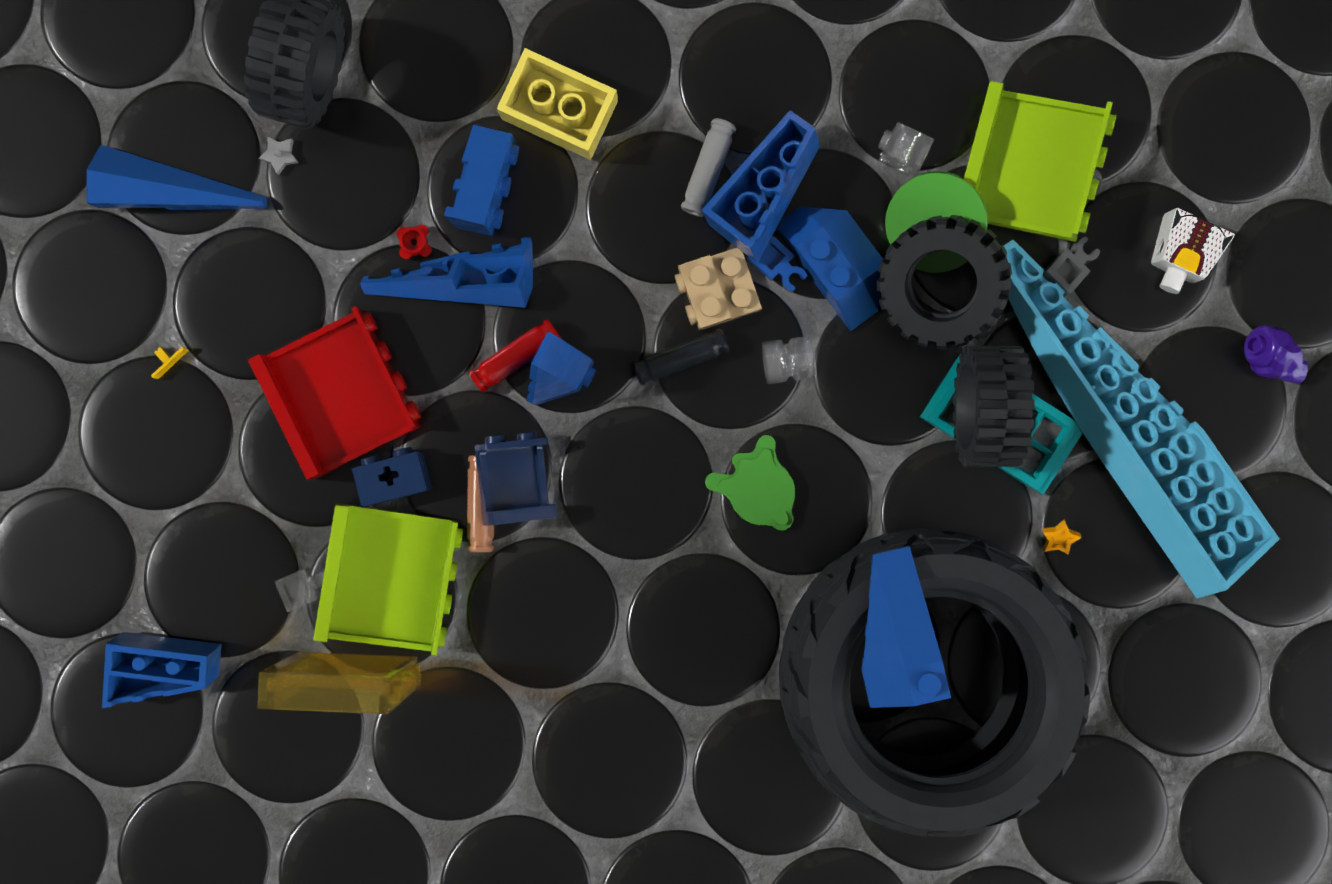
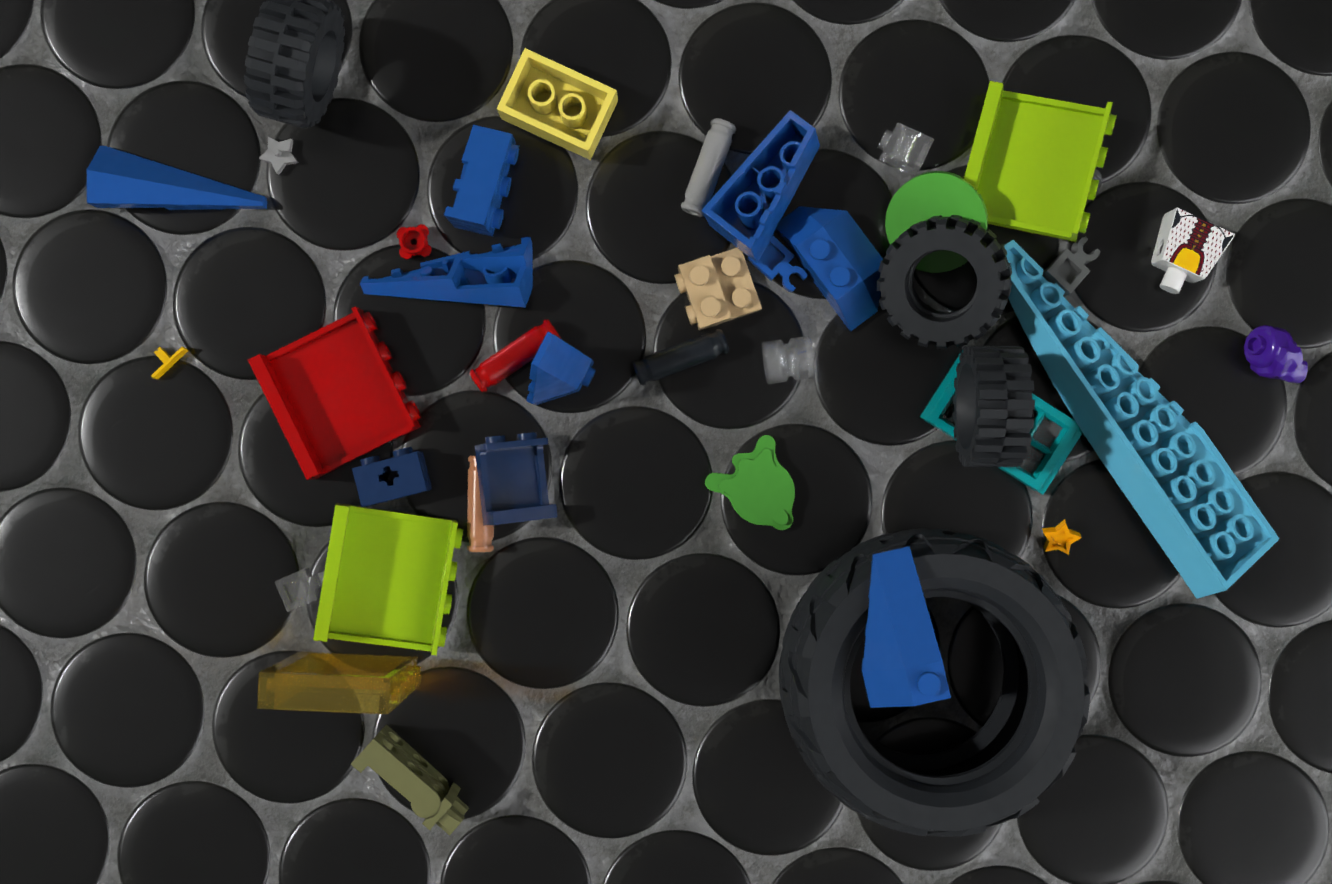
blue wedge [102,632,222,708] -> none
none -> olive hips [351,724,469,836]

